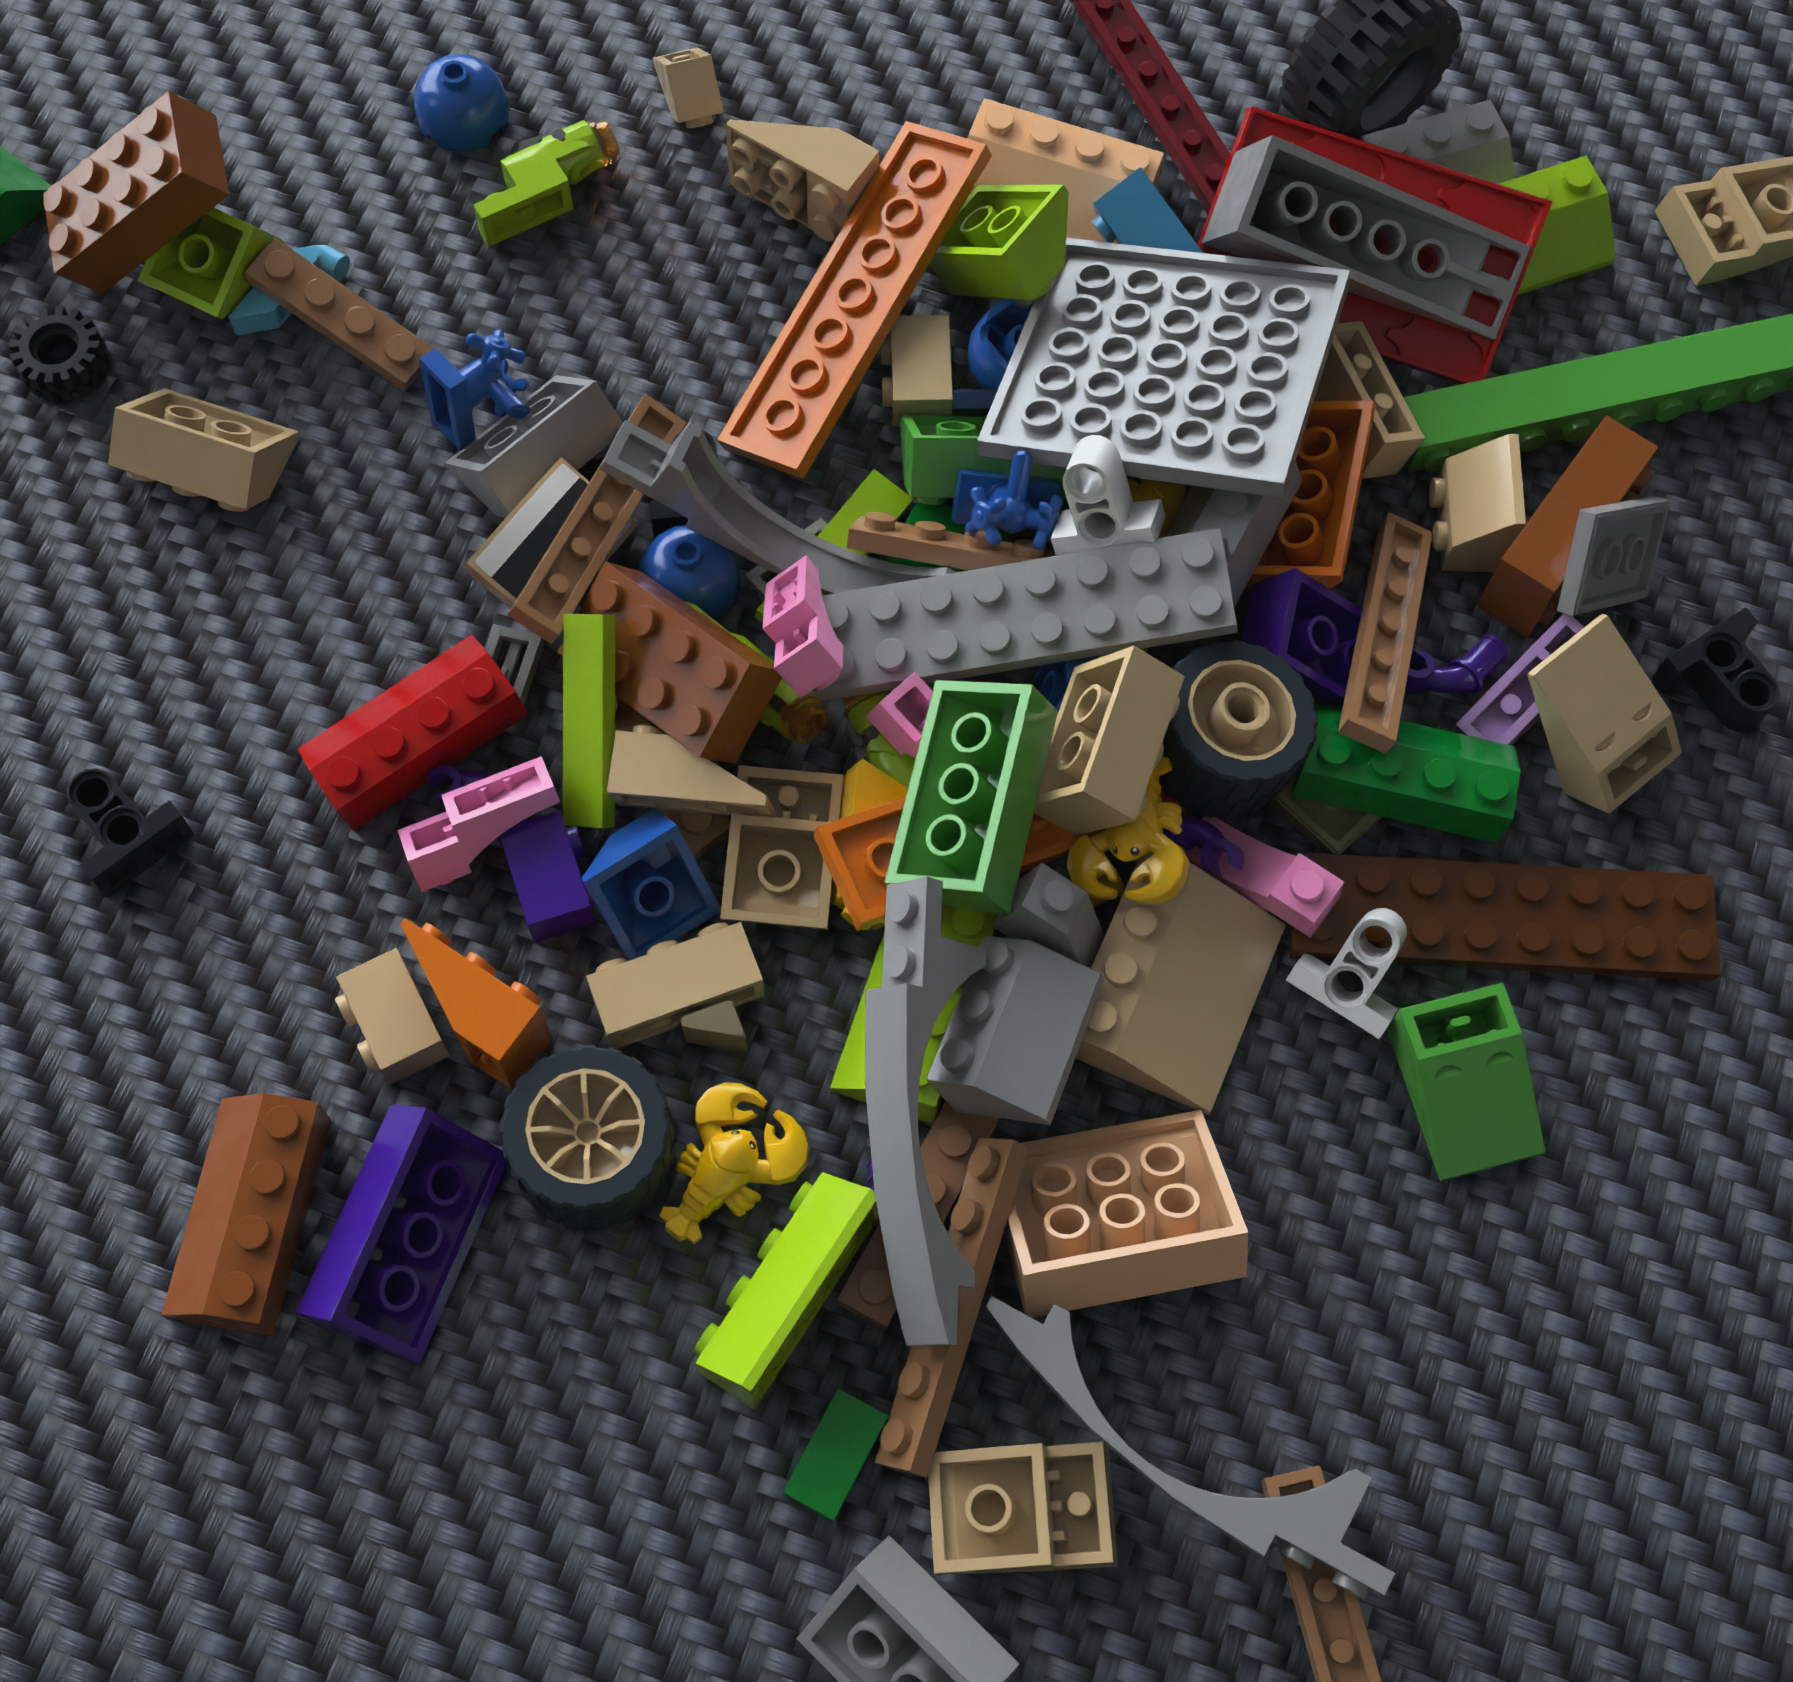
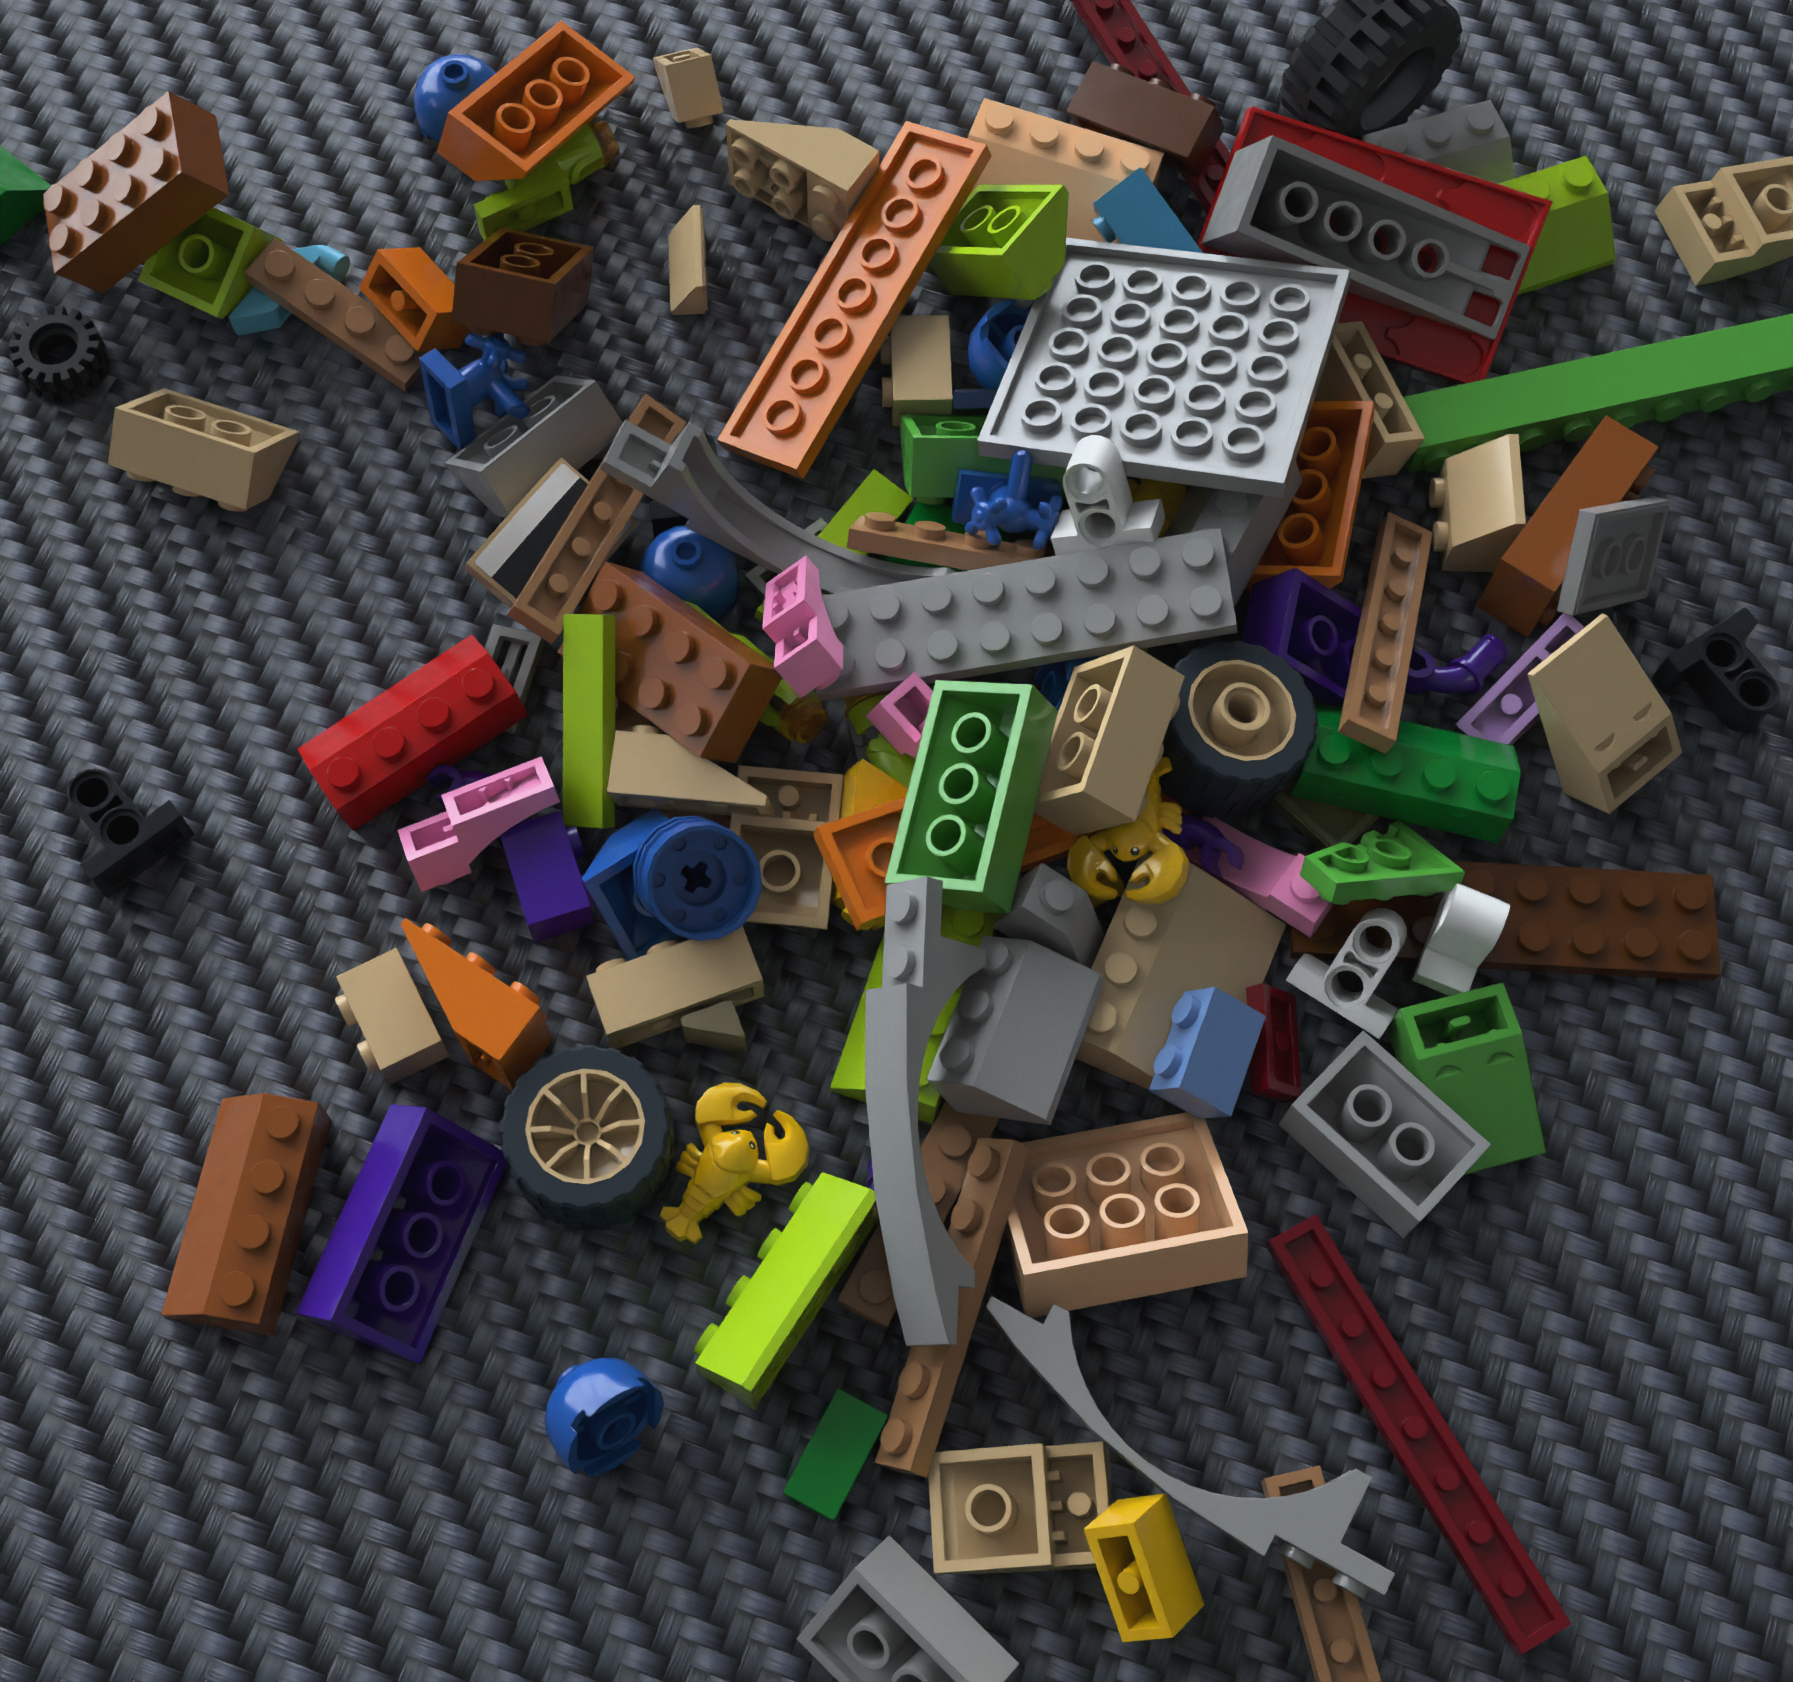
none -> orange brick [359,247,468,352]
none -> orange slope [437,20,636,181]
none -> reddish brown brick [451,227,595,346]
none -> blue cylinder [544,1357,664,1477]
none -> blue wheel [632,816,762,941]
none -> tan slope [668,205,708,315]
none -> reddish brown brick [1067,61,1225,178]
none -> yellow brick [1084,1493,1205,1642]
none -> medium blue brick [1148,987,1266,1119]
none -> dark red plate [1246,983,1302,1103]
none -> dark red plate [1265,1214,1571,1656]
none -> light grey slope [1279,1030,1491,1239]
none -> bright green wing [1300,820,1465,905]
none -> white tile [1412,884,1510,996]

